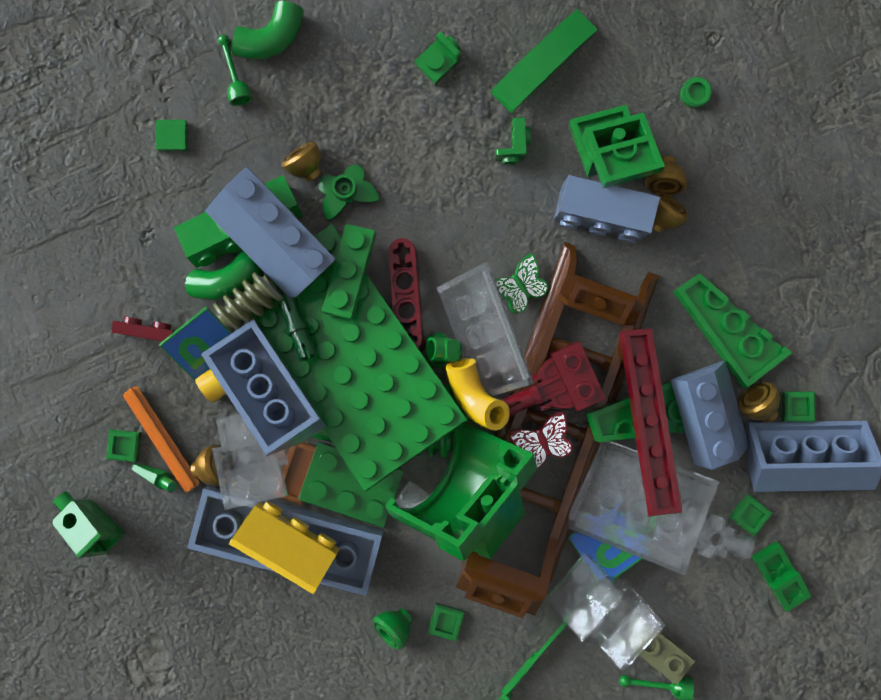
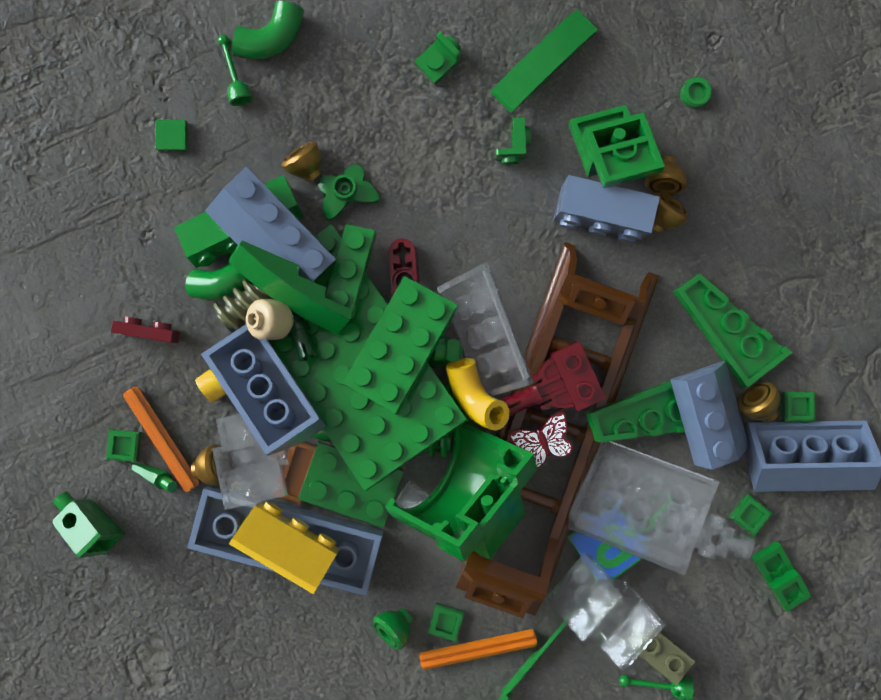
blue piece [159,306,232,382] -> none
green animal [489,253,548,314] -> none
dark red plate [619,328,683,517] -> none
none -> green slope [229,240,352,334]
none -> tan head [246,299,294,340]
none -> green plate [342,276,459,415]
none -> orange axle [419,629,537,670]

